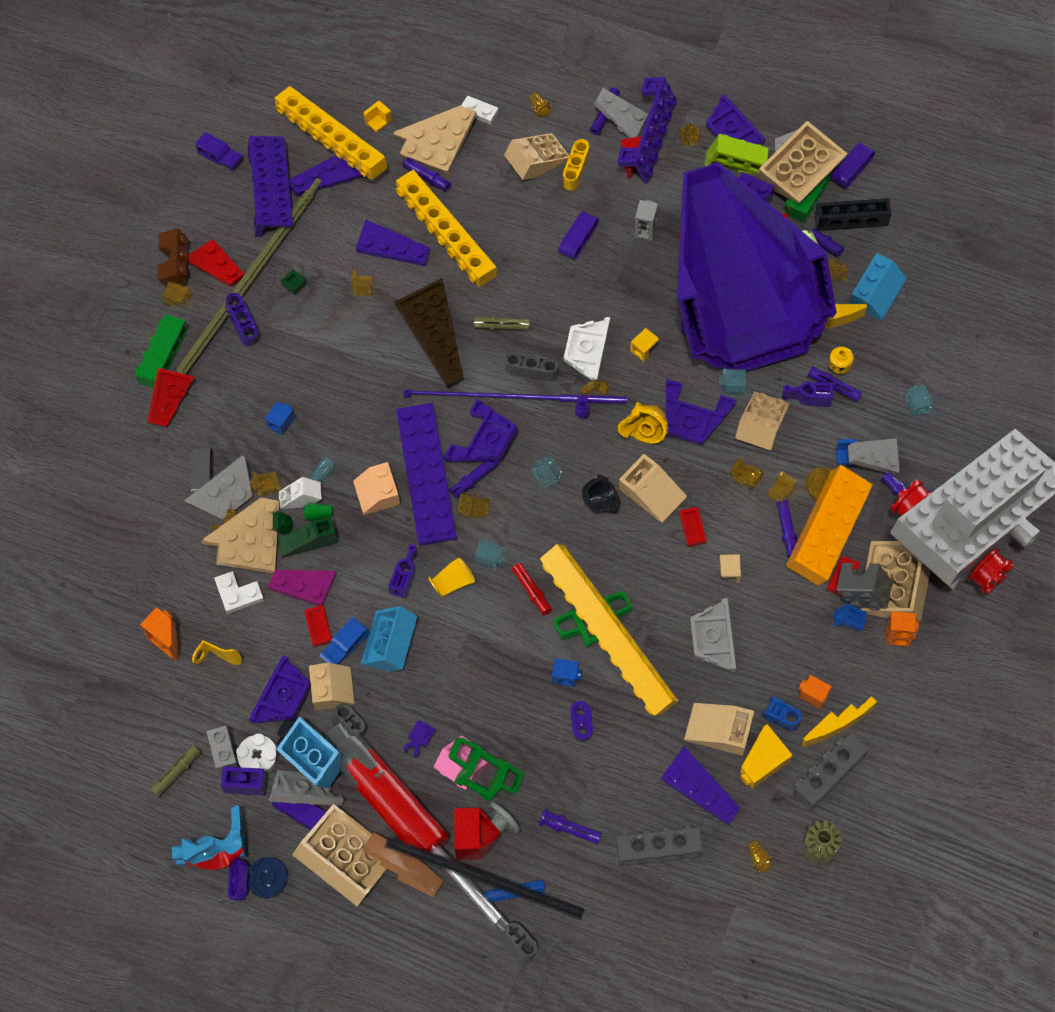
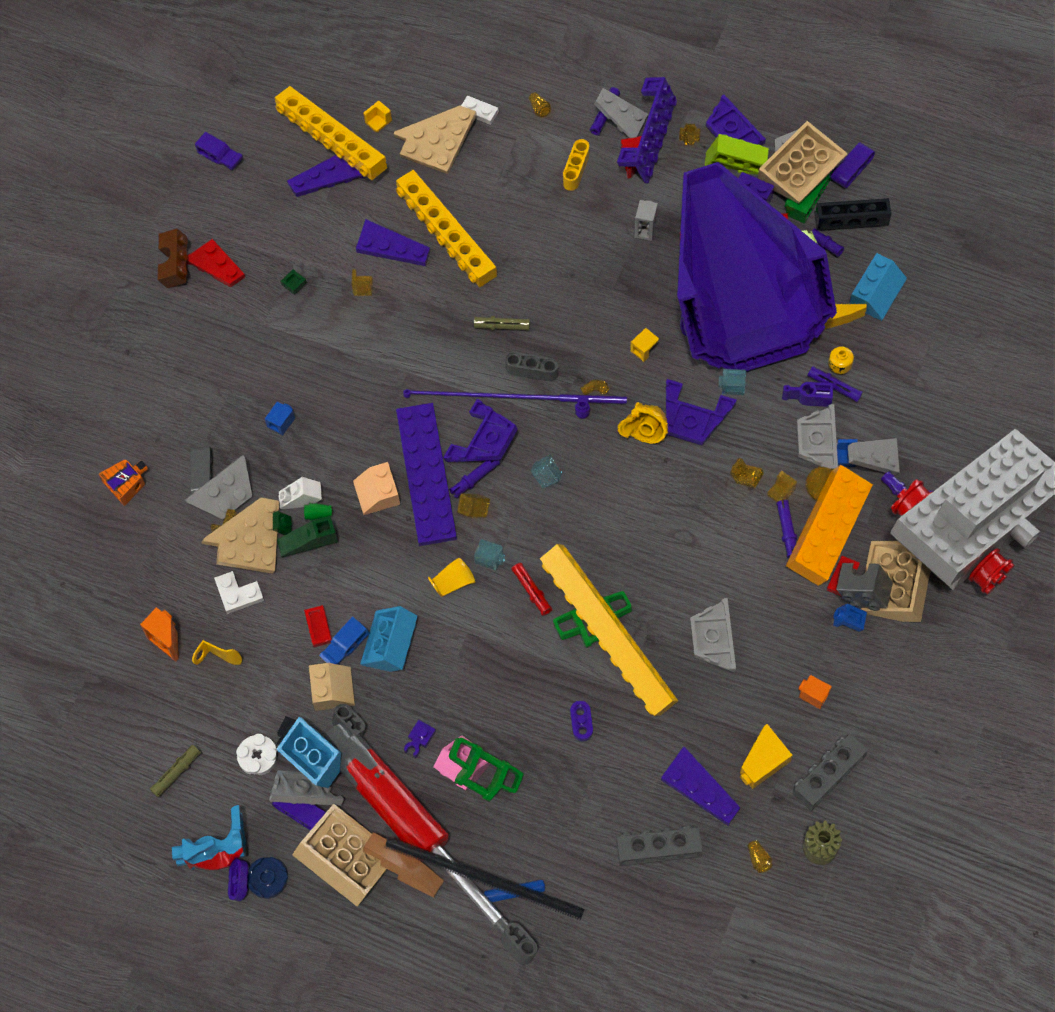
green brick [135,314,188,388] -> none
red wing [147,368,194,427] -> none
clear yellow panel [162,281,192,307] -> none
olive axle [175,178,322,374] -> none
light grey brick [206,726,238,775] -> none
dark purple brick [221,766,267,796] -> none
dark purple beam [225,293,258,346] -> none
dark purple bracket [247,136,293,237] -> none
dark purple wing [249,655,311,723] -> none
clear yellow bracket [250,471,281,496] -> none
magenta wing [268,570,337,606] -> none
clear light blue cone [309,456,336,482] -> none
dark purple piece [388,544,417,599] -> none
dark brown wing [394,278,464,388] -> none
dark purple pin [403,157,451,192] -> none
red piece [454,802,520,860] -> none
tan slope [504,133,569,180] -> none
dark purple pin [539,808,602,845] -> none
blue brick [552,658,582,687] -> none
dark purple beam [558,211,599,260] -> none
white wing [564,317,610,382] -> none
black hair [582,474,621,513] -> none
tan slope [619,454,687,524] -> none
red tile [679,507,707,547] -> none
tan slope [684,703,754,756] -> none
tan panel [719,554,741,583] -> none
tan slope [735,391,790,450] -> none
blue piece [761,697,801,731] -> none
yellow slope [802,696,877,747] -> none
clear yellow bracket [828,258,848,281] -> none
orange brick [886,611,919,646] -> none
clear light blue brick [905,385,934,418] -> none
none -> orange torso [99,460,148,506]
none -> light grey wing [797,404,838,471]

